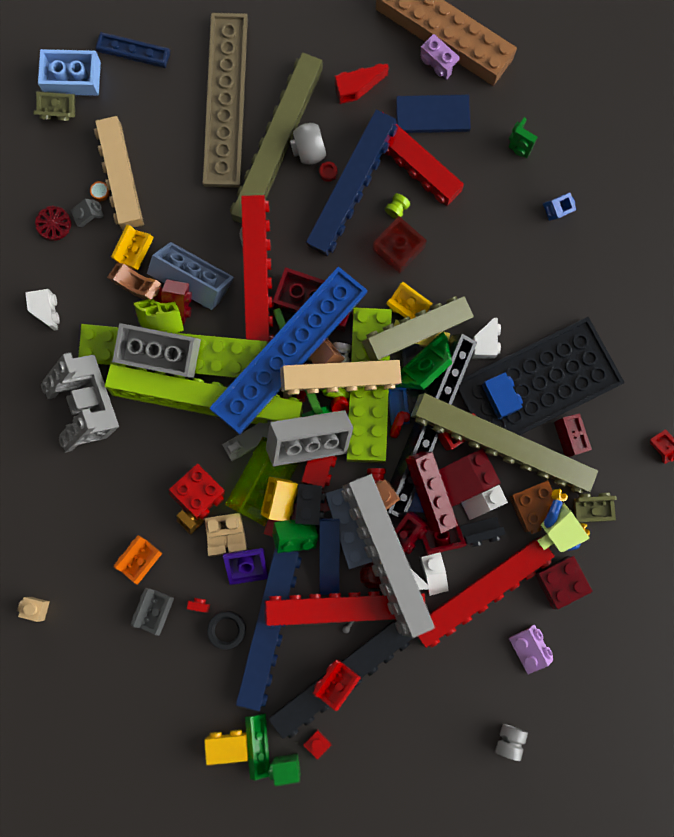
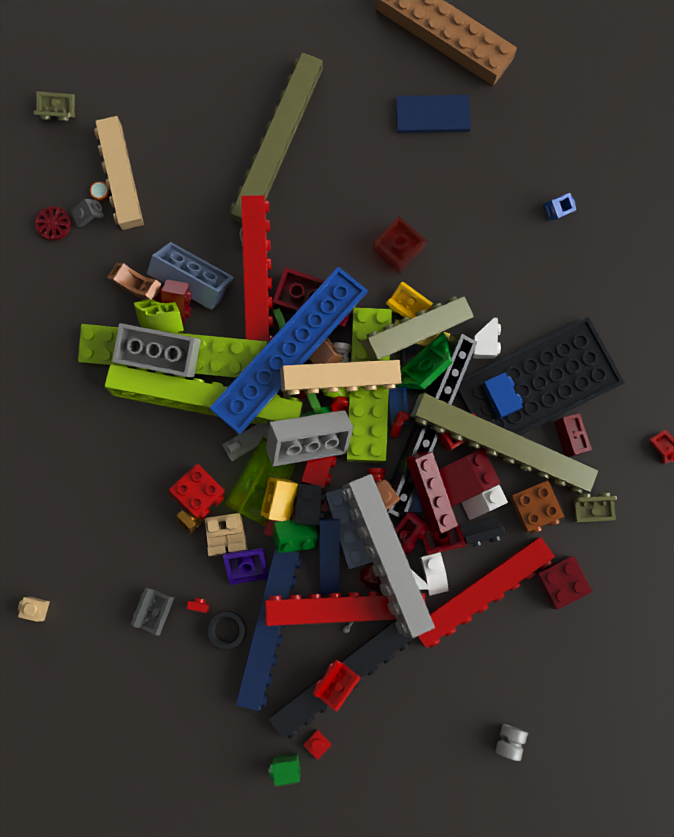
white slope [25,289,60,330] -> none
light blue brick [38,49,101,96] -> none
light grey piece [41,353,119,453] -> none
dark blue tile [95,32,170,68] -> none
yellow bracket [111,225,154,270] -> none
orange bracket [114,535,162,585] -> none
dark tan plate [203,13,248,188] -> none
yellow brick [205,730,248,765] -> none
green plate [245,713,270,780] -> none
light grey wheel [290,123,326,164] -> none
dark blue brick [306,109,398,256] -> none
red tile [319,162,338,181] -> none
red slope [335,63,389,104] -> none
red brick [383,112,464,206] -> none
lime wheel [385,193,410,220] -> none
lavender bracket [421,34,459,80] -> none
green bracket [508,117,538,158] -> none
lavender bracket [509,625,553,674] -> none
yellowish green torso [537,489,590,552] -> none

